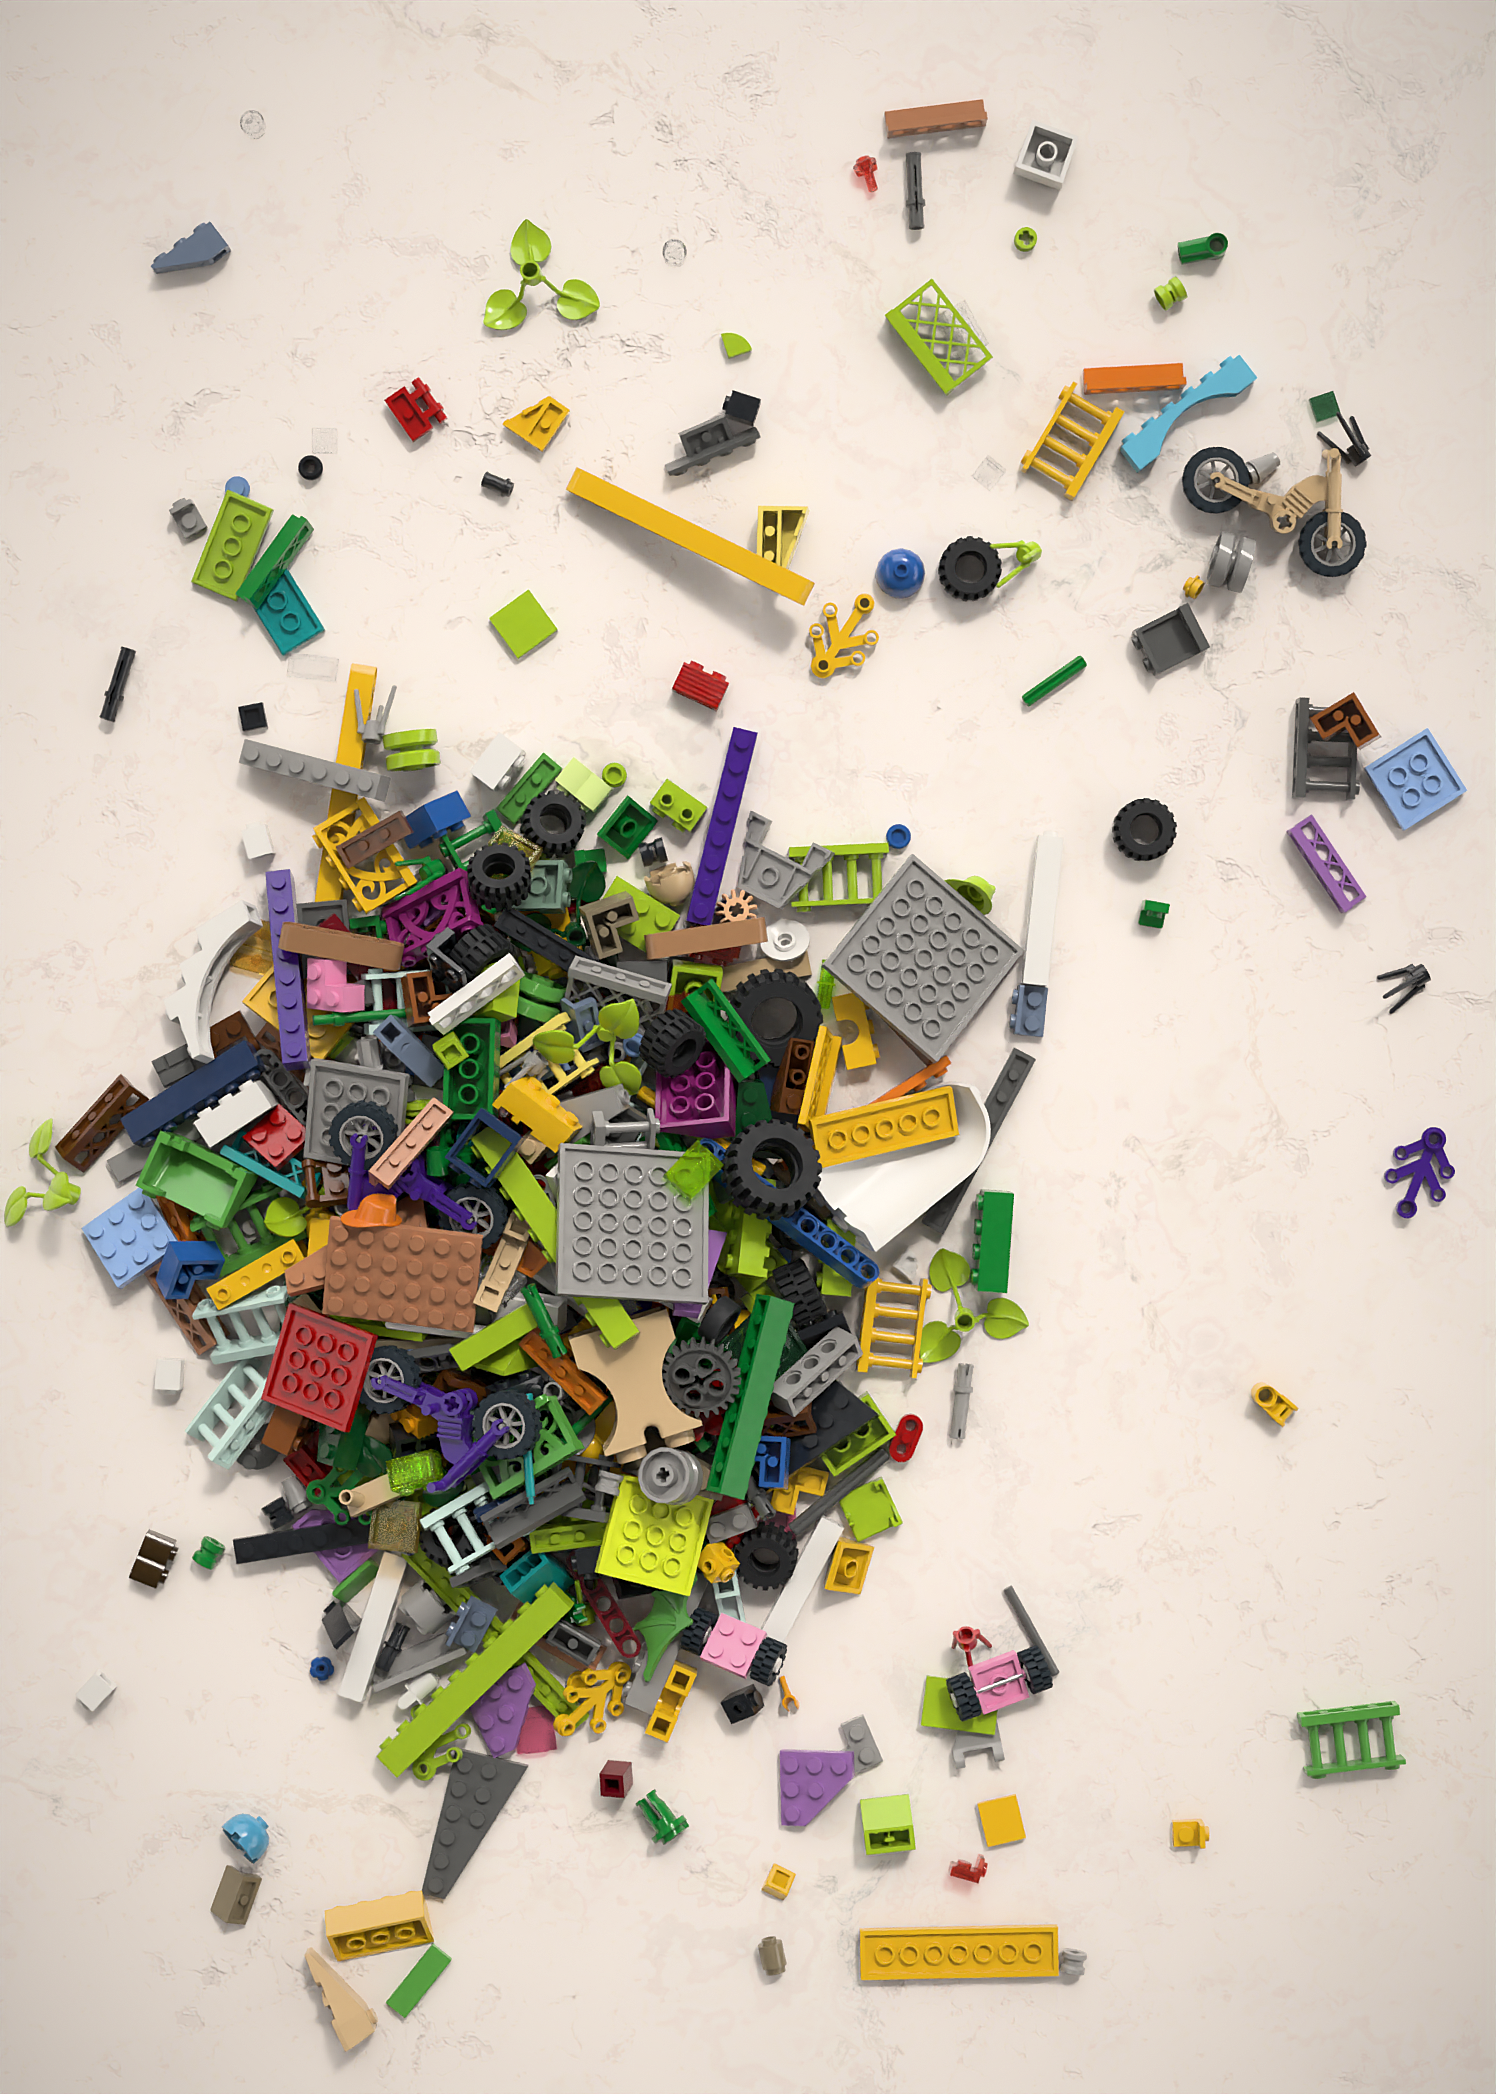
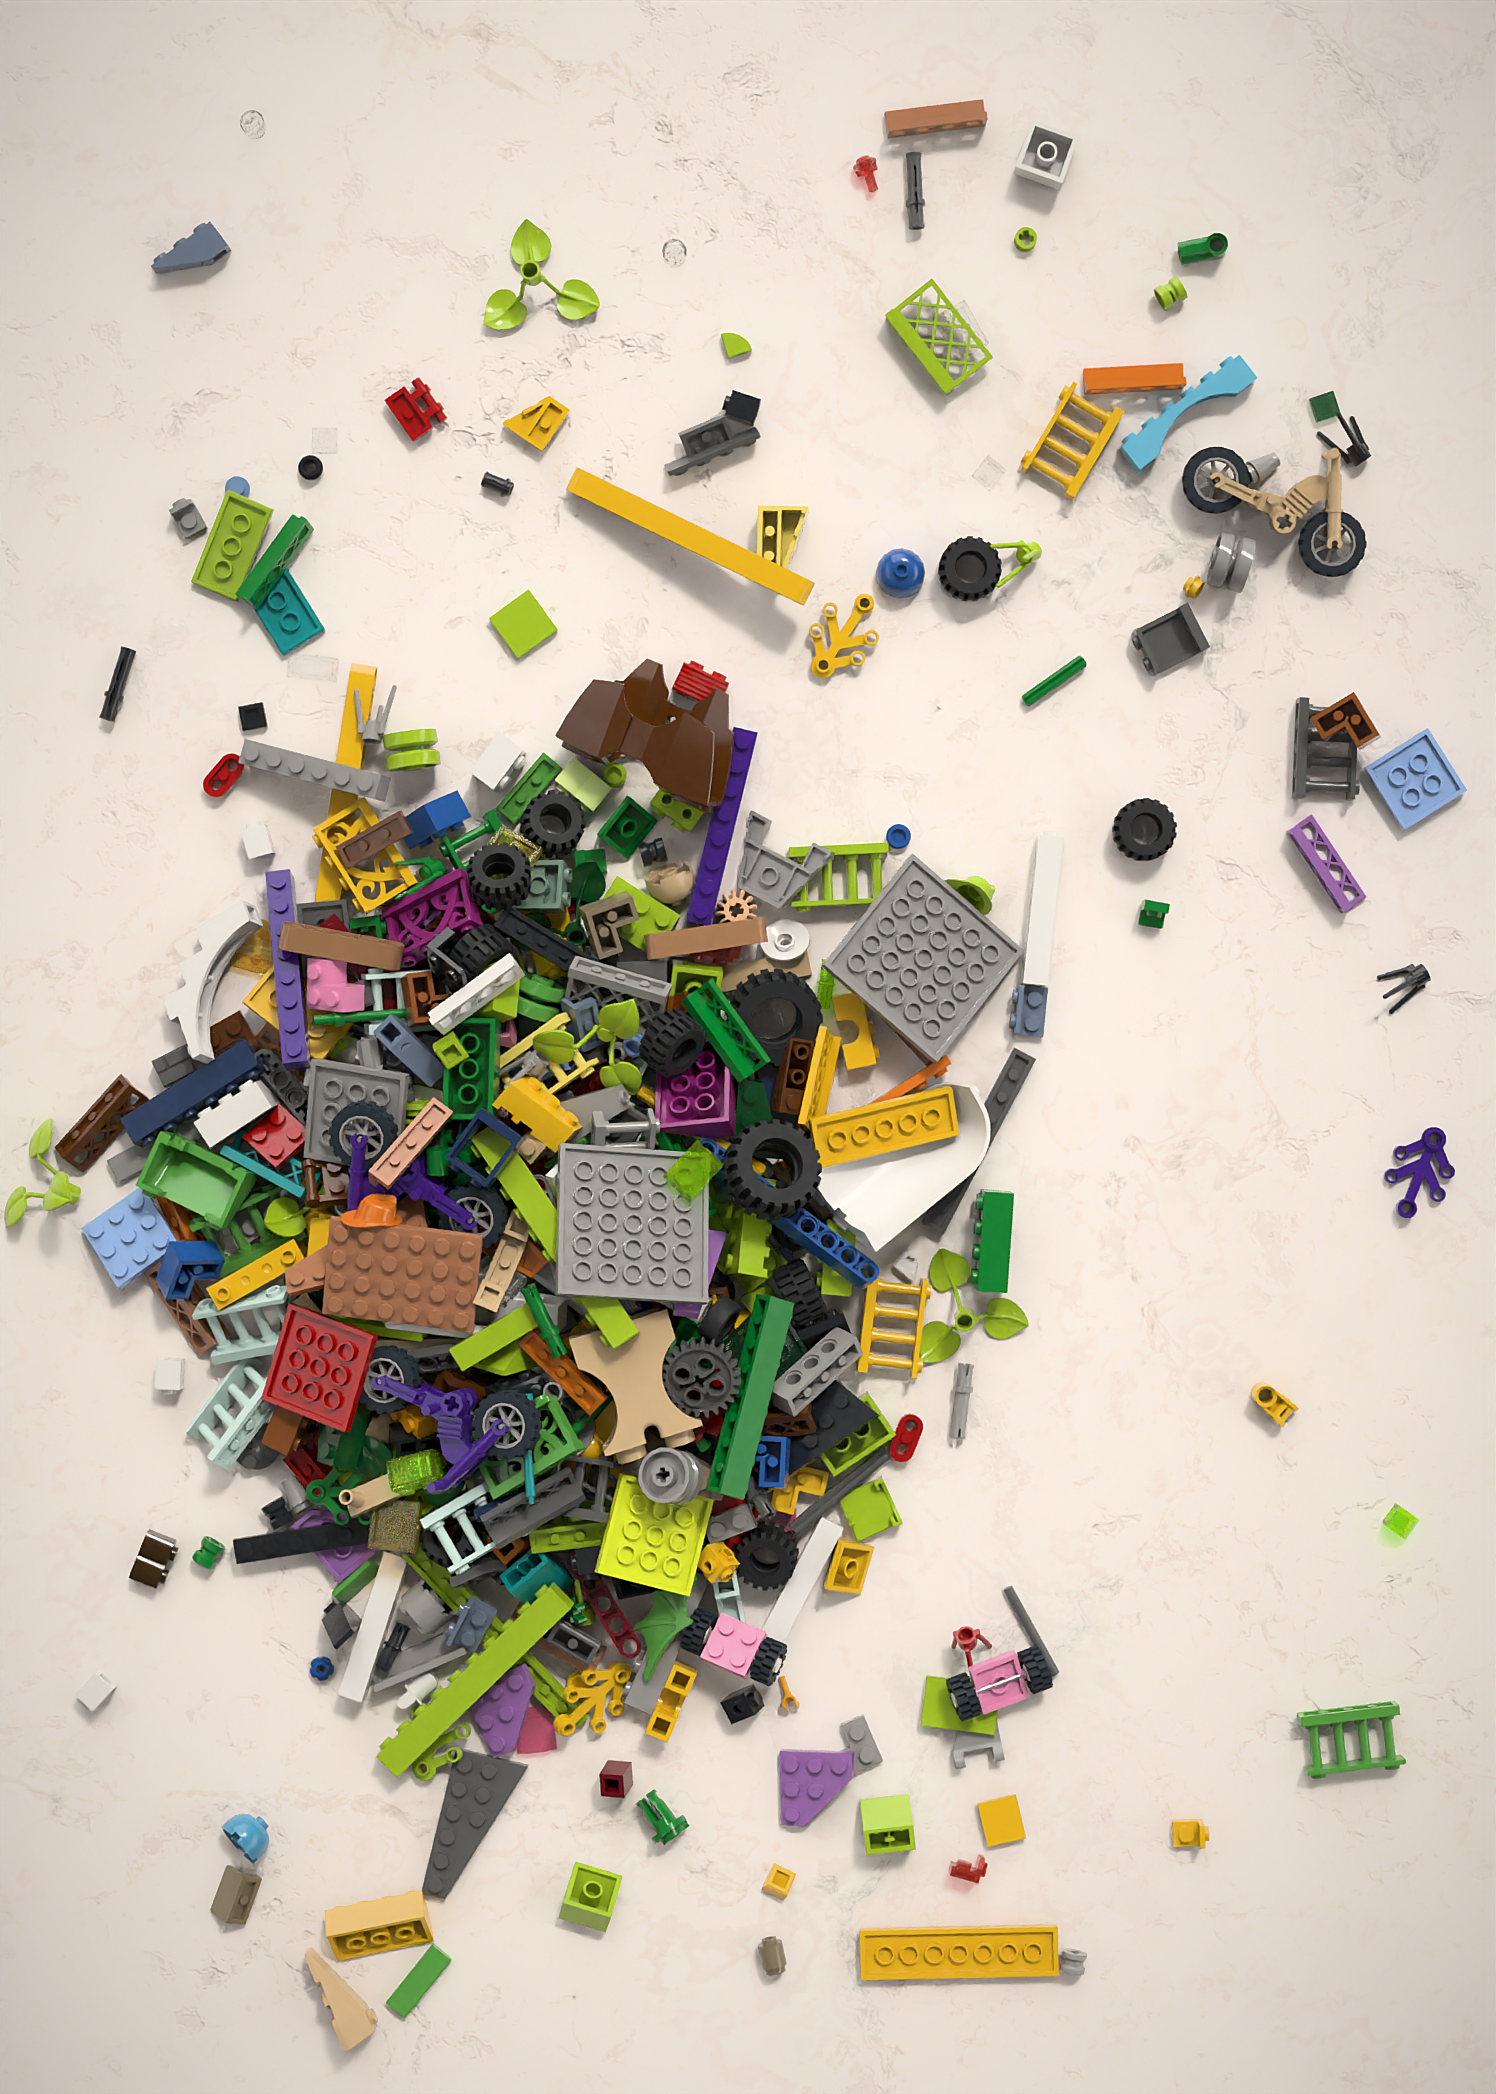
light grey wheel [594,1470,624,1496] -> none
none -> red plate [203,753,245,798]
none -> reddish brown piece [555,658,735,813]
none -> lime slope [558,1861,622,1933]
none -> clear neon green brick [1381,1503,1420,1540]

